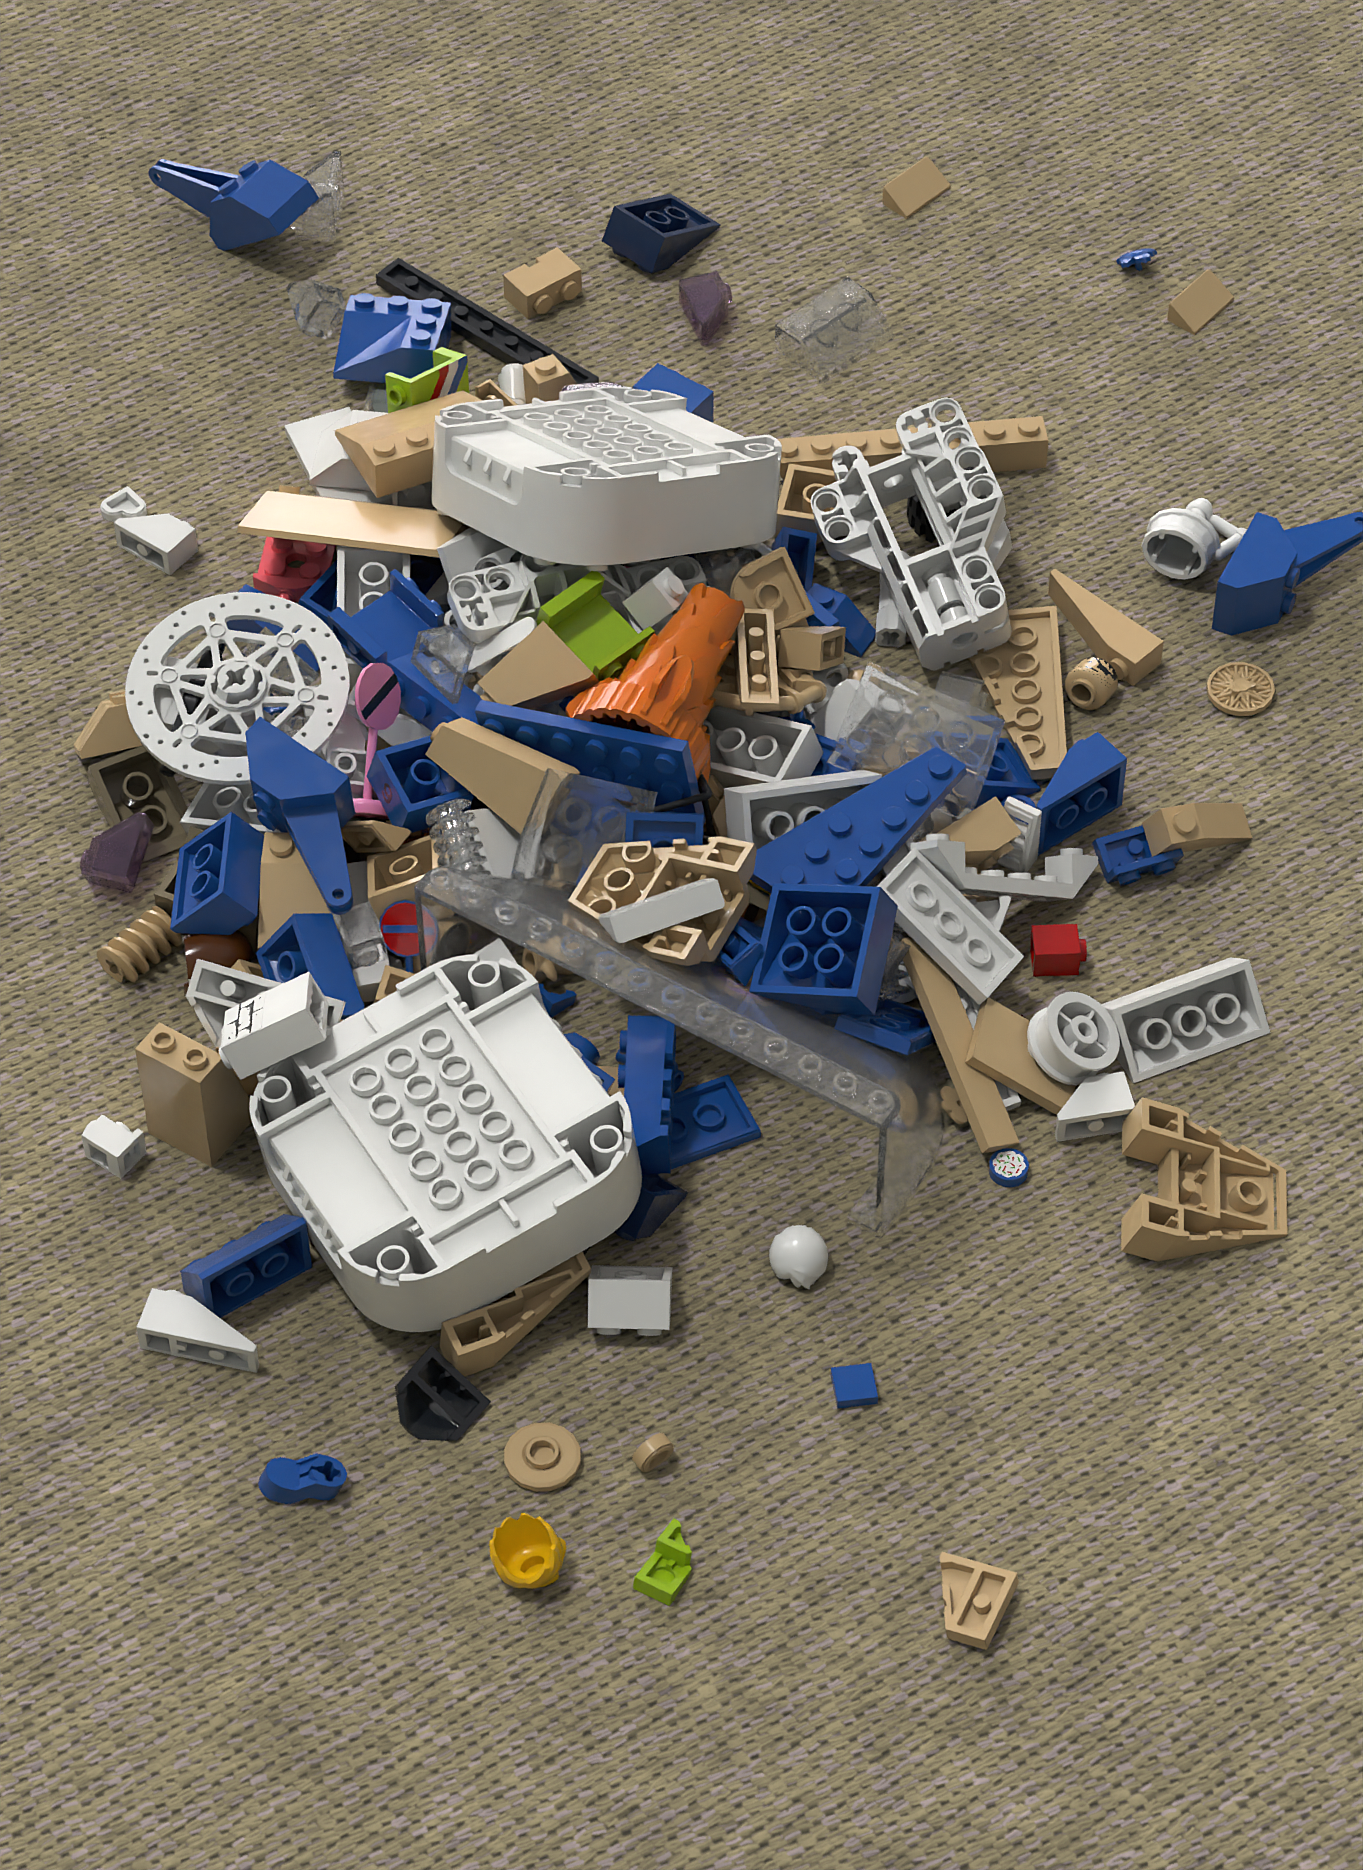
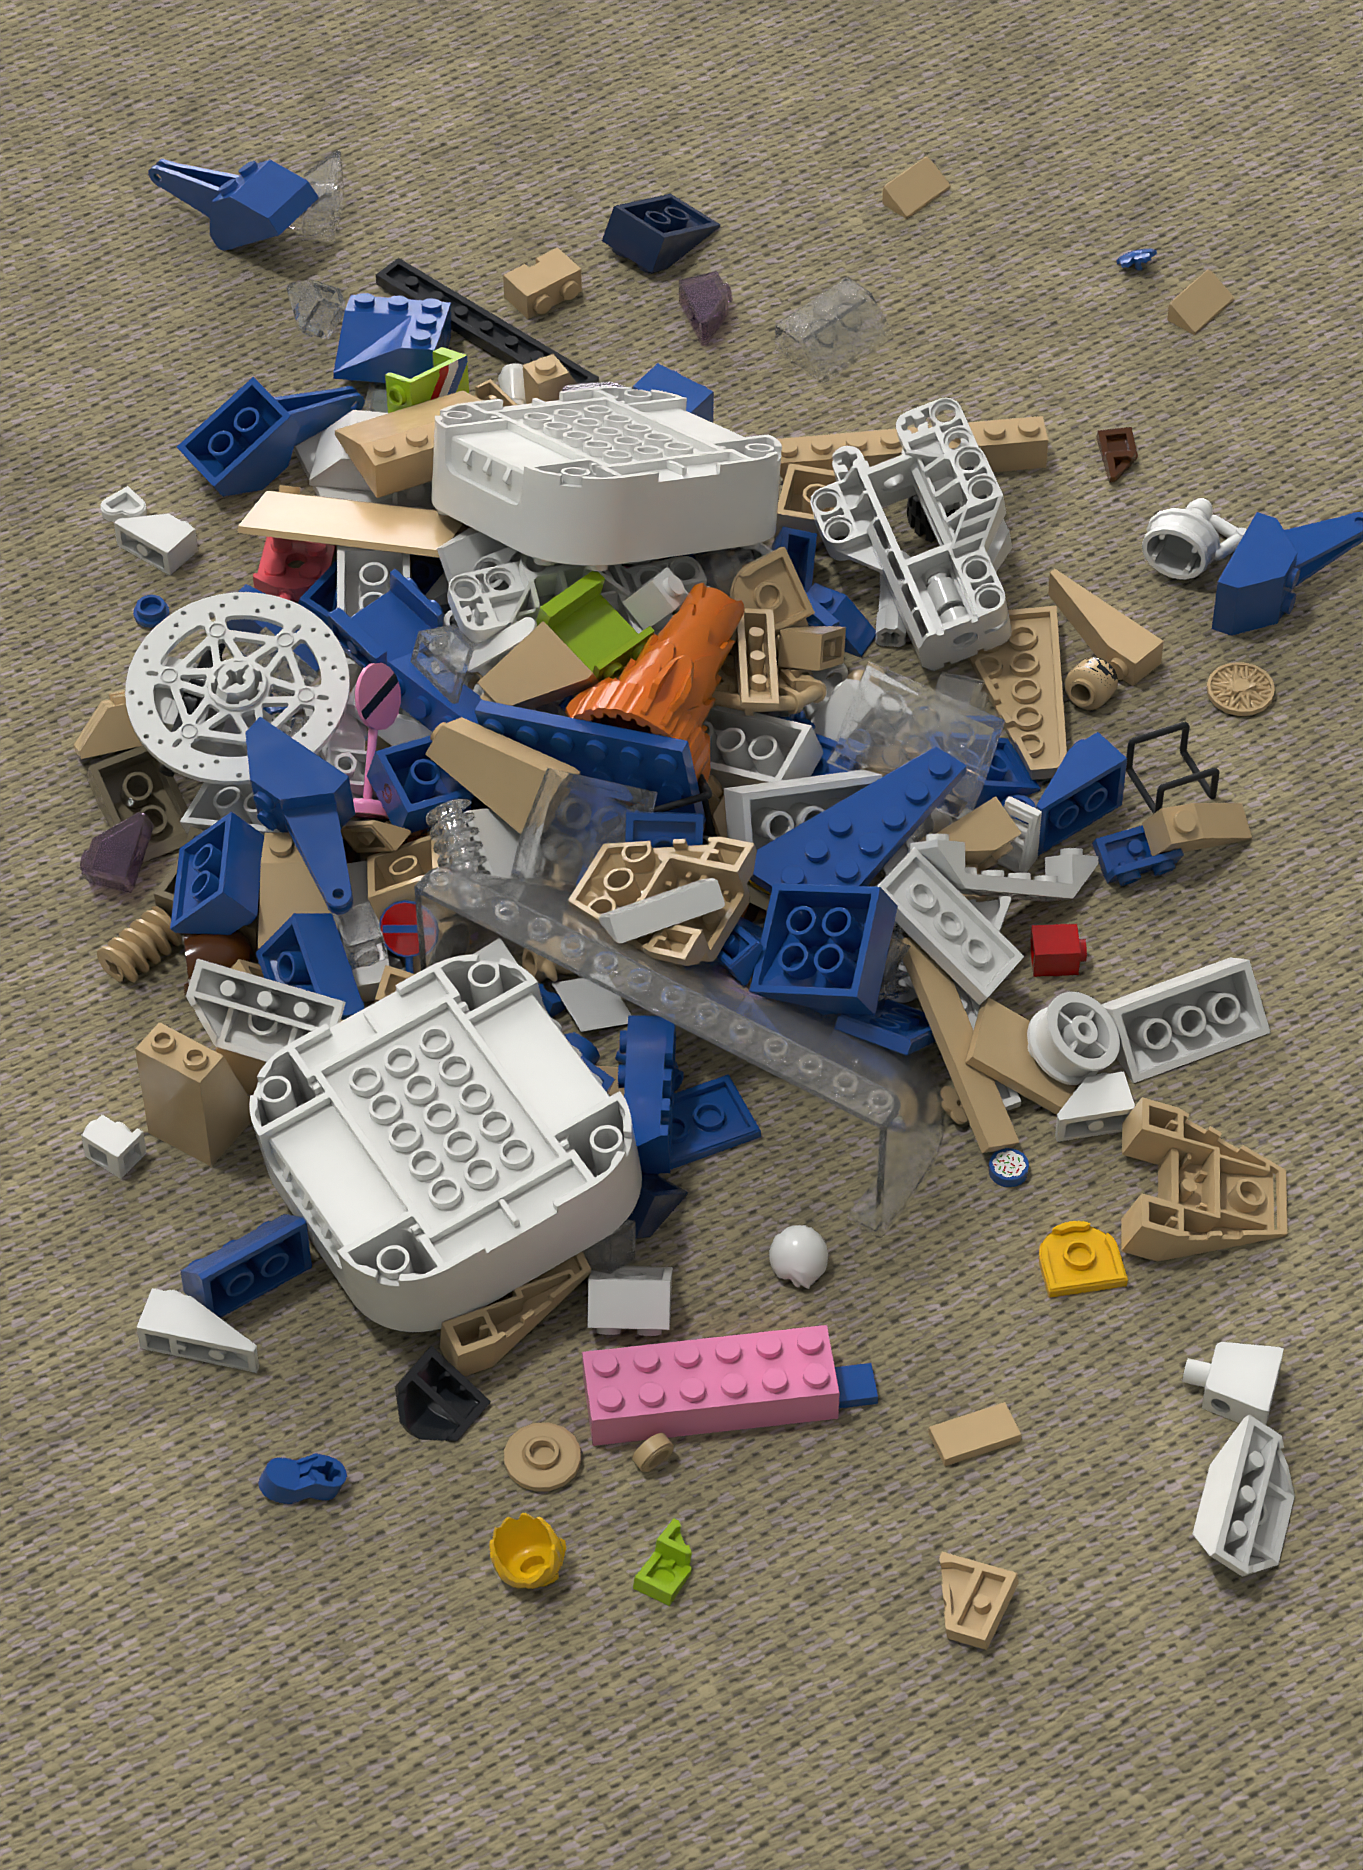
white brick [219,972,328,1080] -> none
none -> blue plate [133,595,170,628]
none -> blue slope [177,377,365,497]
none -> white sticker [552,974,631,1032]
none -> clear brick [582,1220,635,1274]
none -> bright pink brick [582,1325,839,1446]
none -> tan tile [928,1402,1021,1466]
none -> yellow tile [1038,1221,1128,1298]
none -> reddish brown slope [1096,427,1138,483]
none -> black piece [1126,722,1220,814]
none -> white torso [1182,1342,1284,1425]
none -> white wedge [1193,1415,1295,1577]

